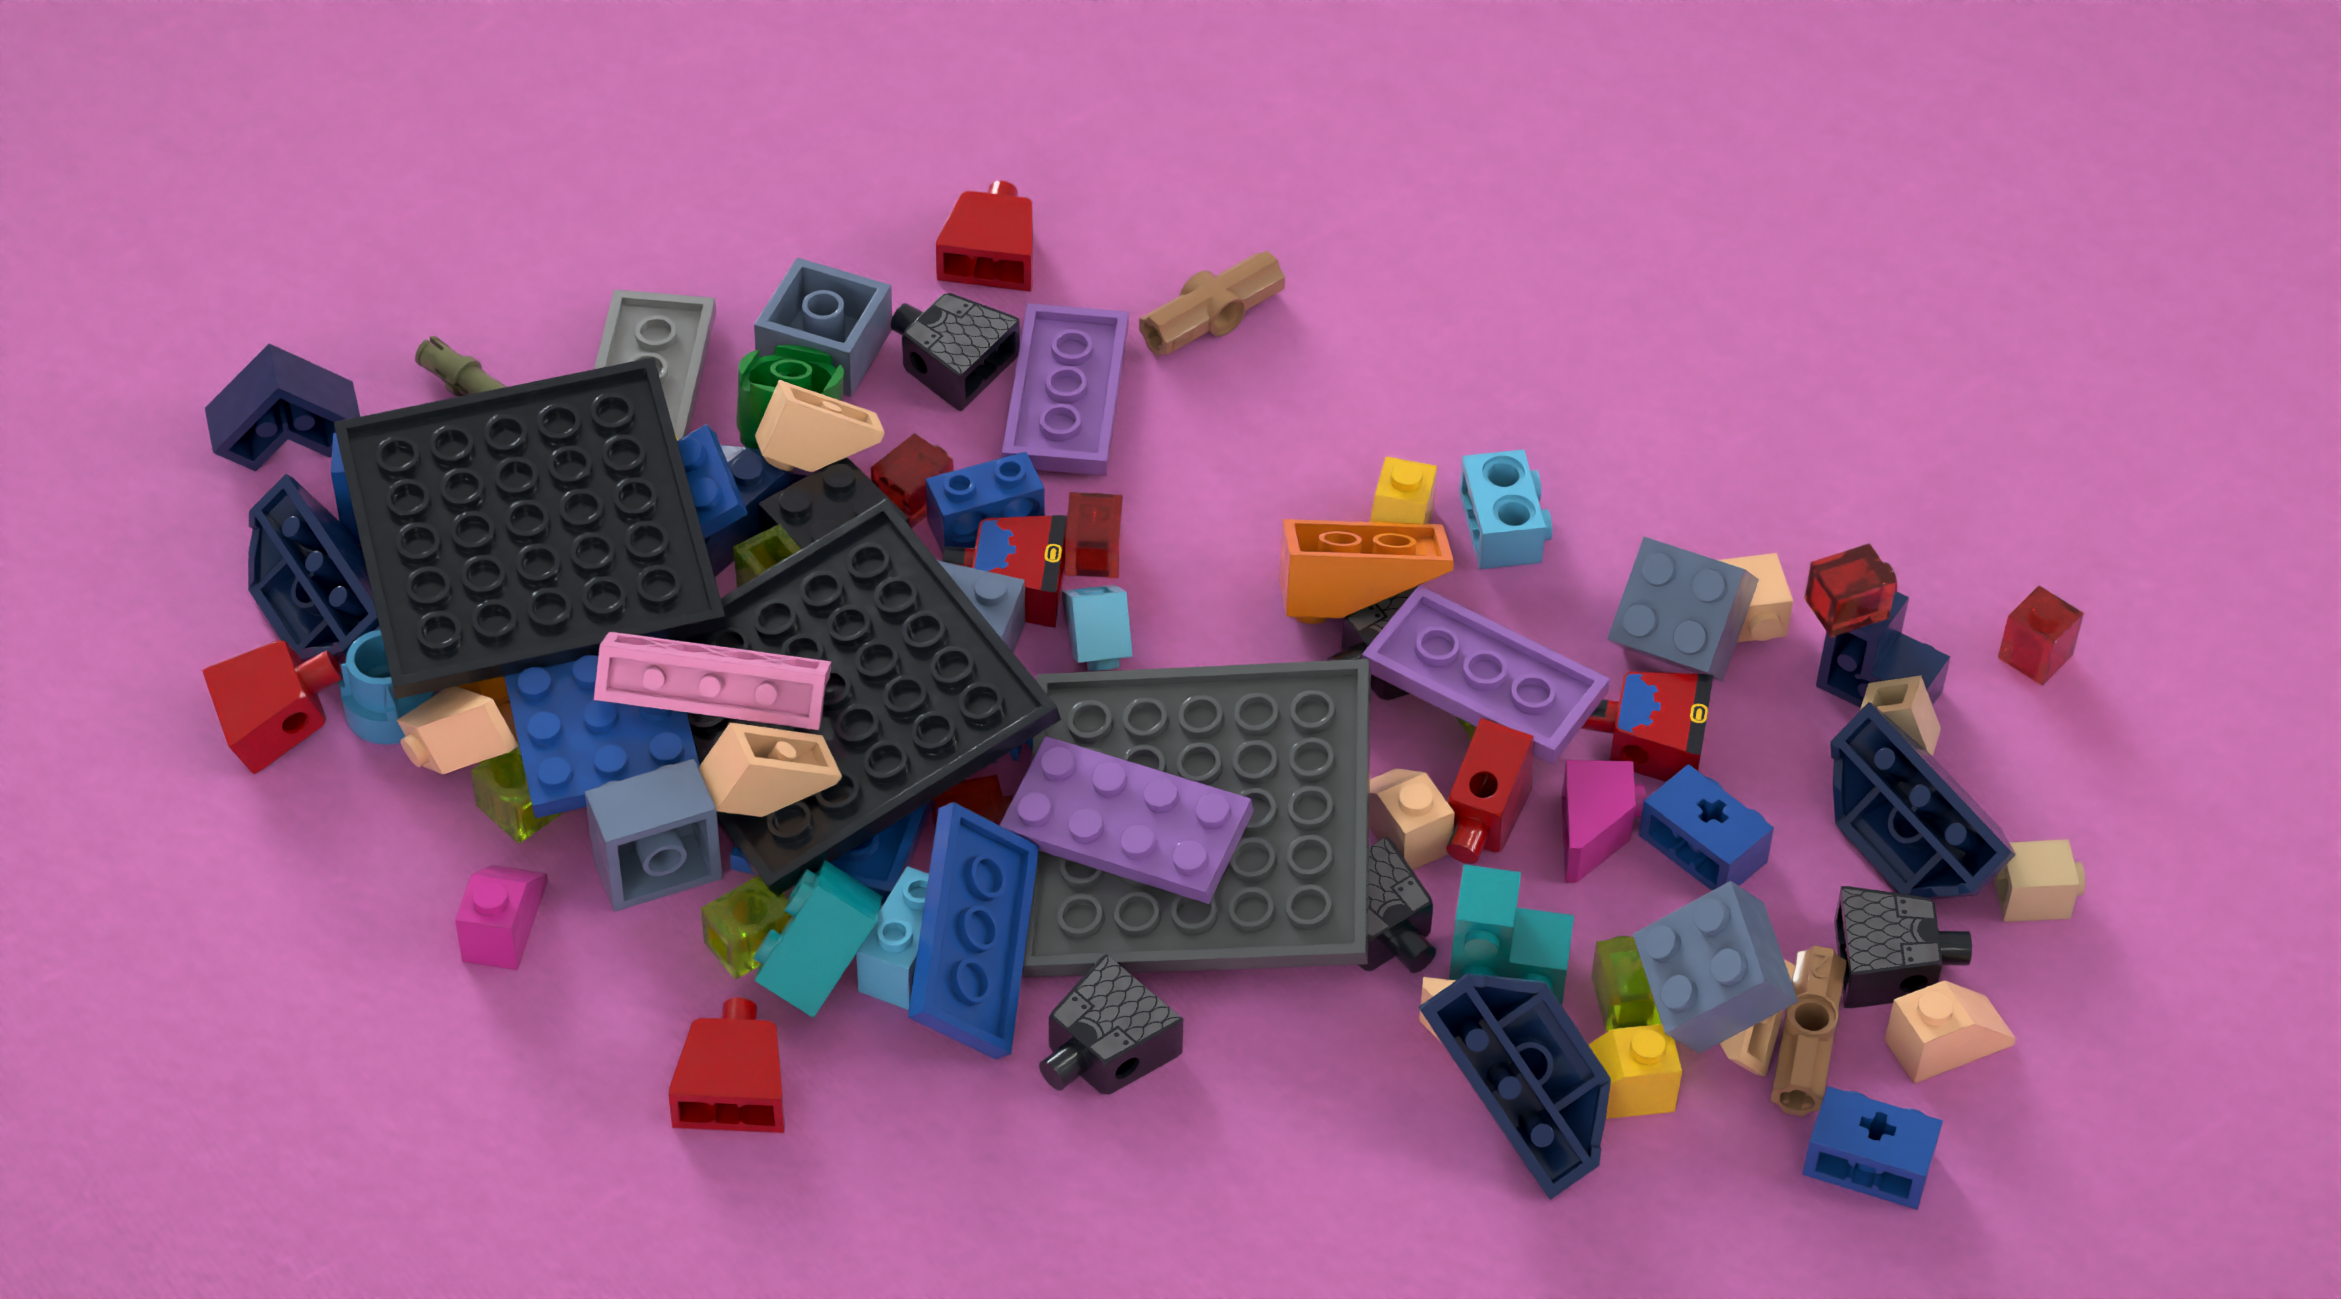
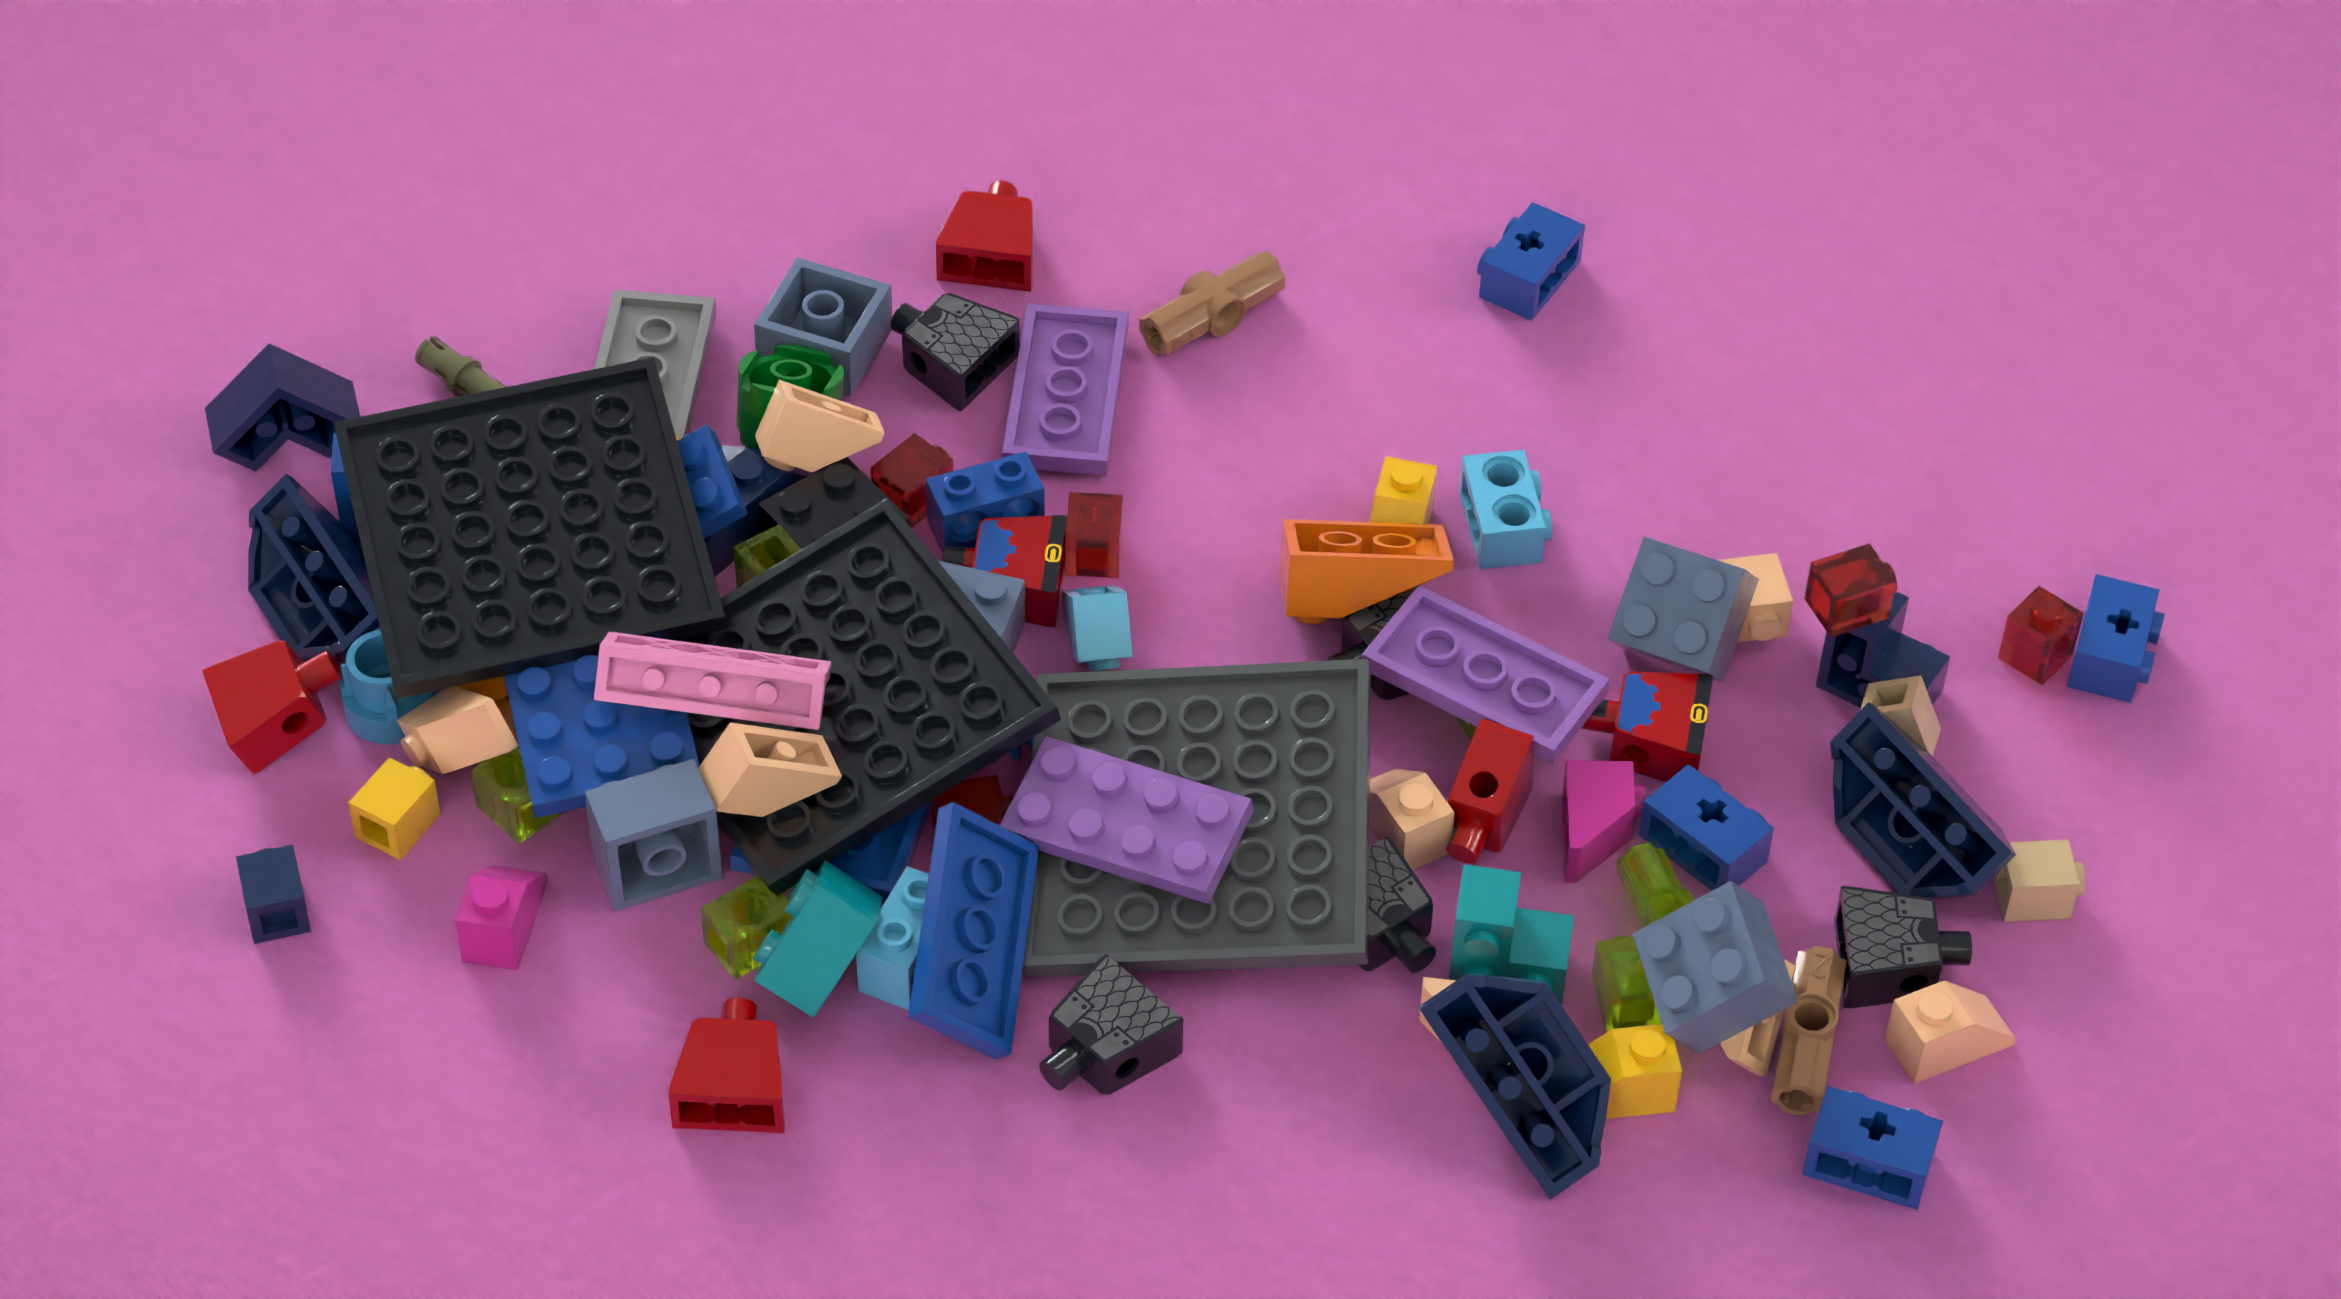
none -> dark blue brick [236,844,311,944]
none -> yellow brick [348,757,441,860]
none -> blue brick [1477,202,1585,321]
none -> clear neon green piece [1617,842,1695,928]
none -> blue brick [2067,574,2165,703]

